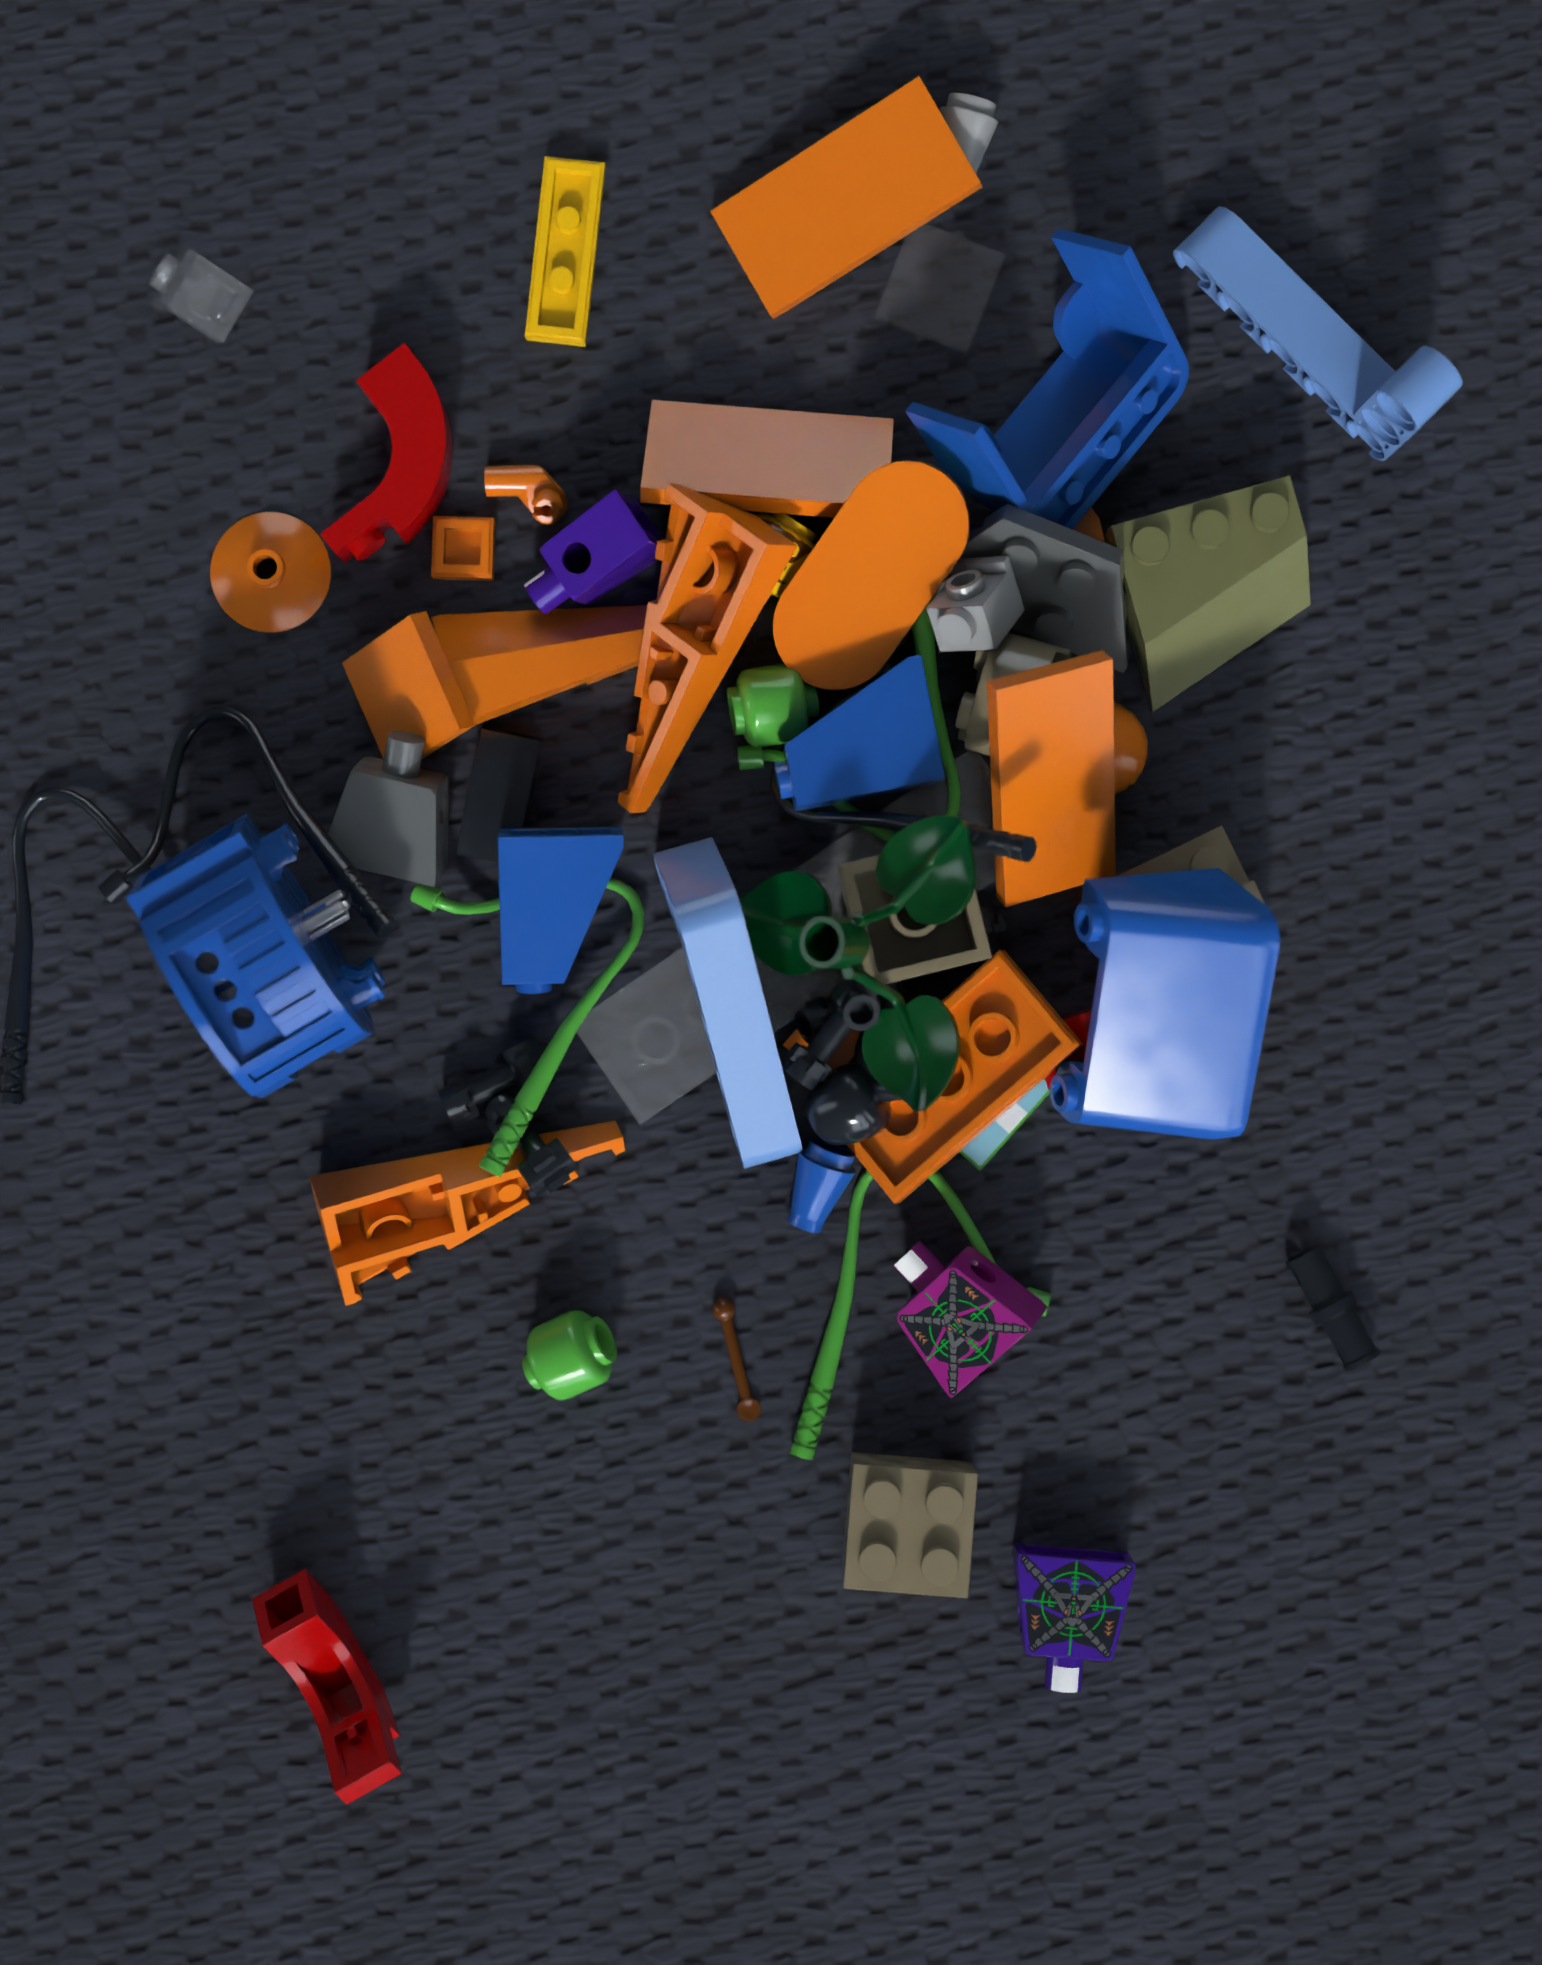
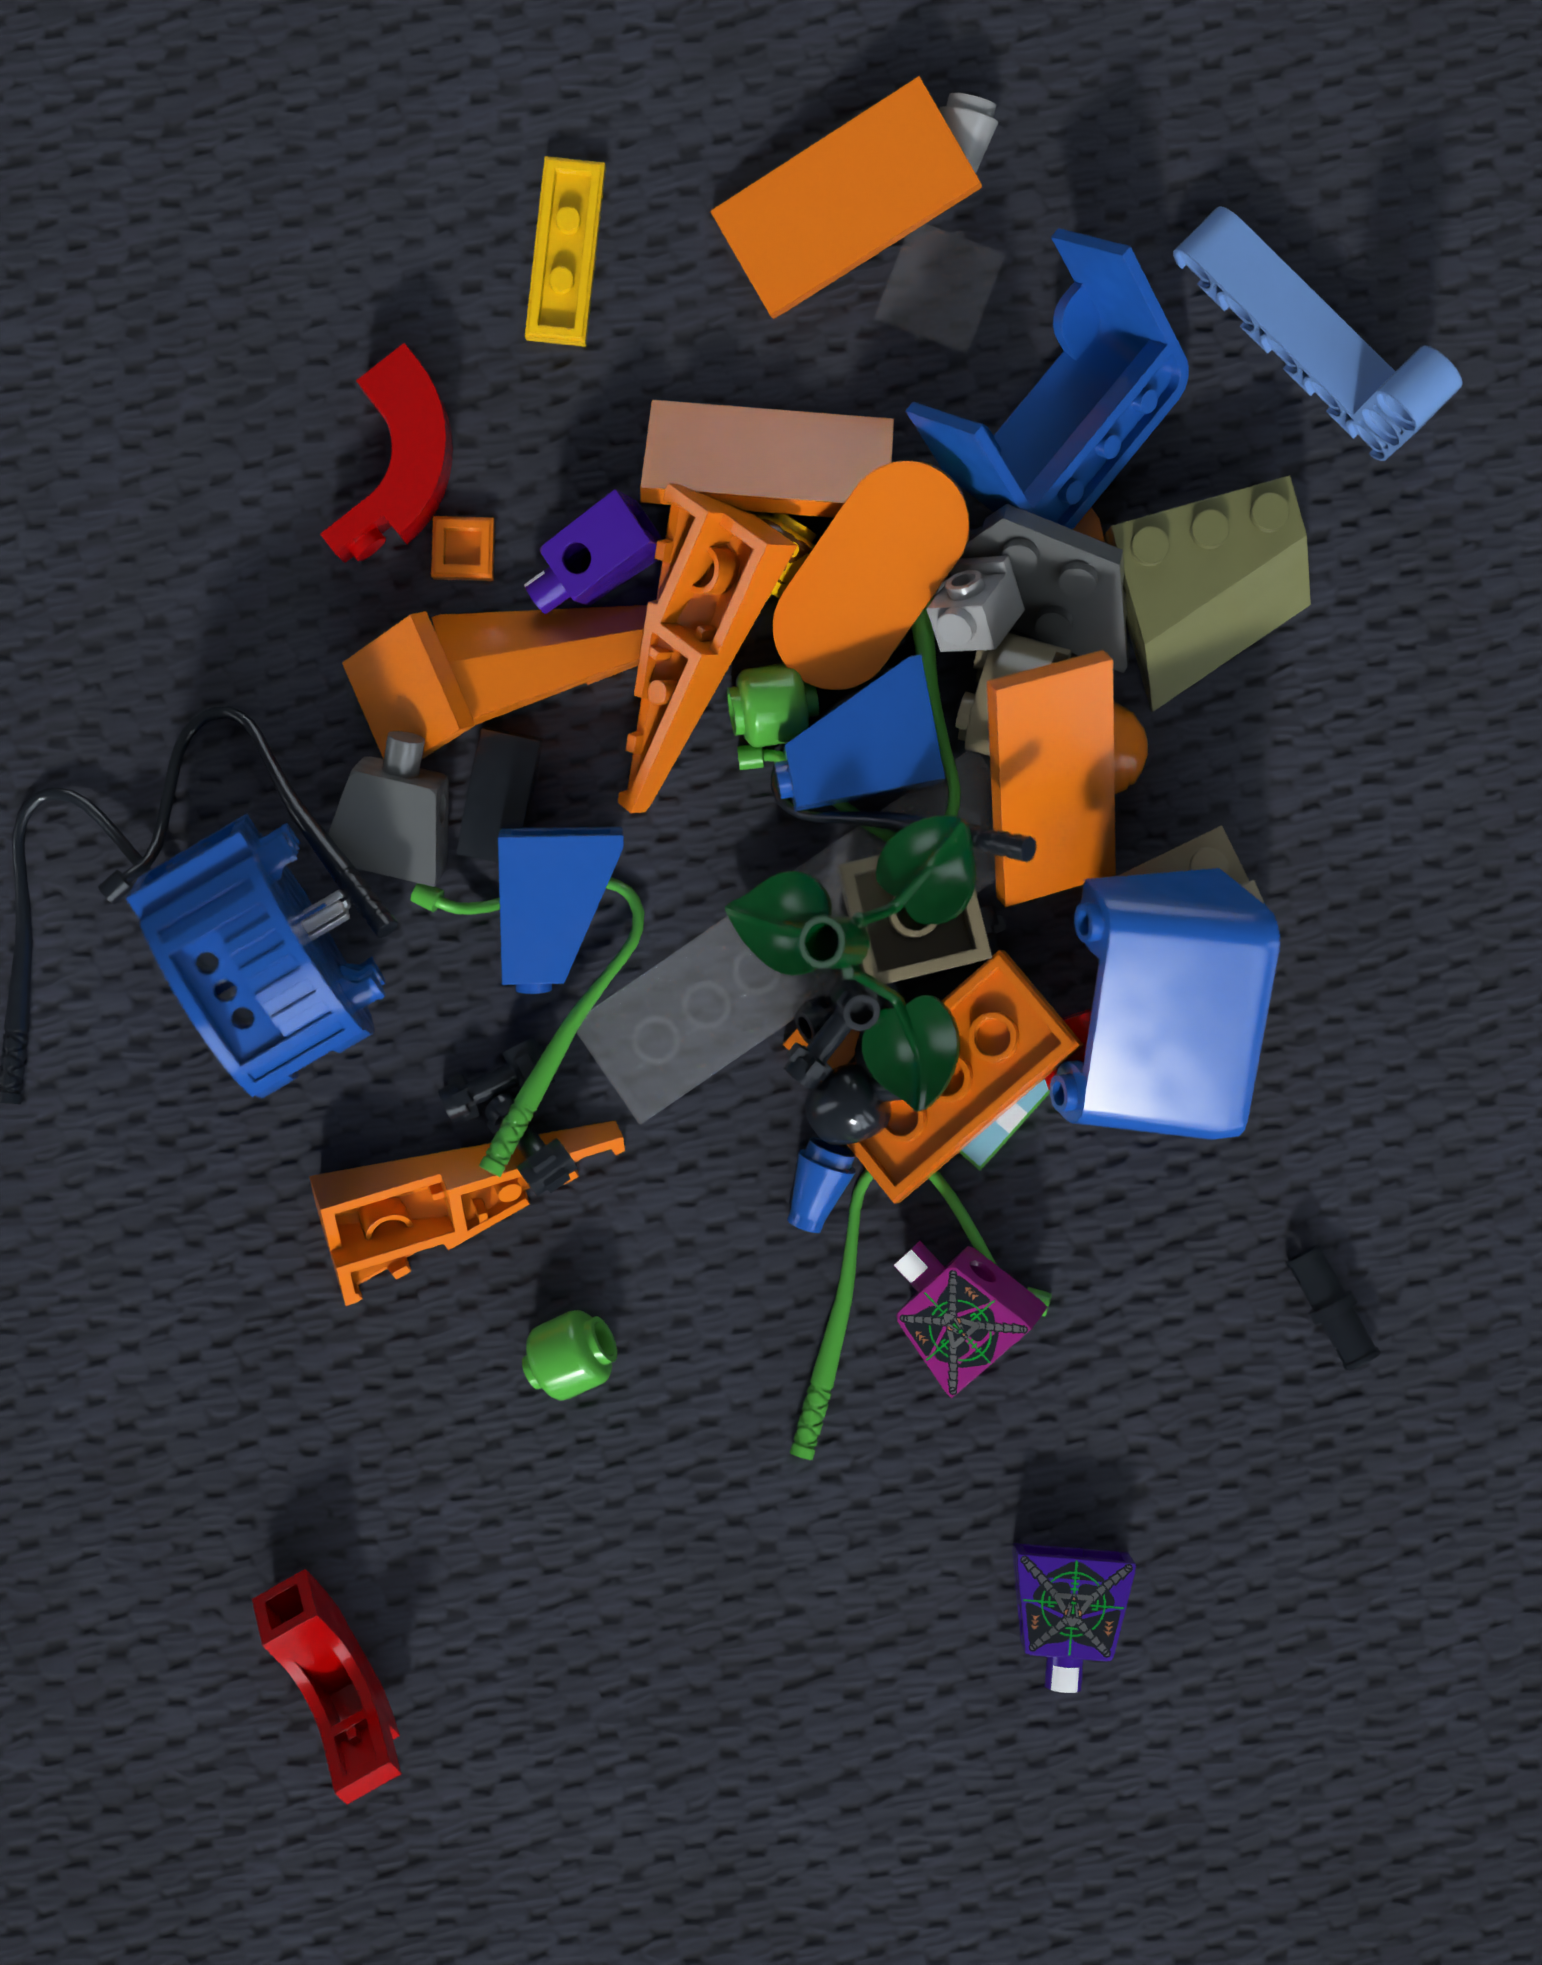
clear bracket [149,248,254,344] -> none
orange dish [210,512,331,633] -> none
orange arm [484,465,568,525] -> none
beam [653,837,803,1169] -> none
reddish brown hinge [712,1297,761,1422] -> none
dark tan brick [842,1452,978,1598] -> none

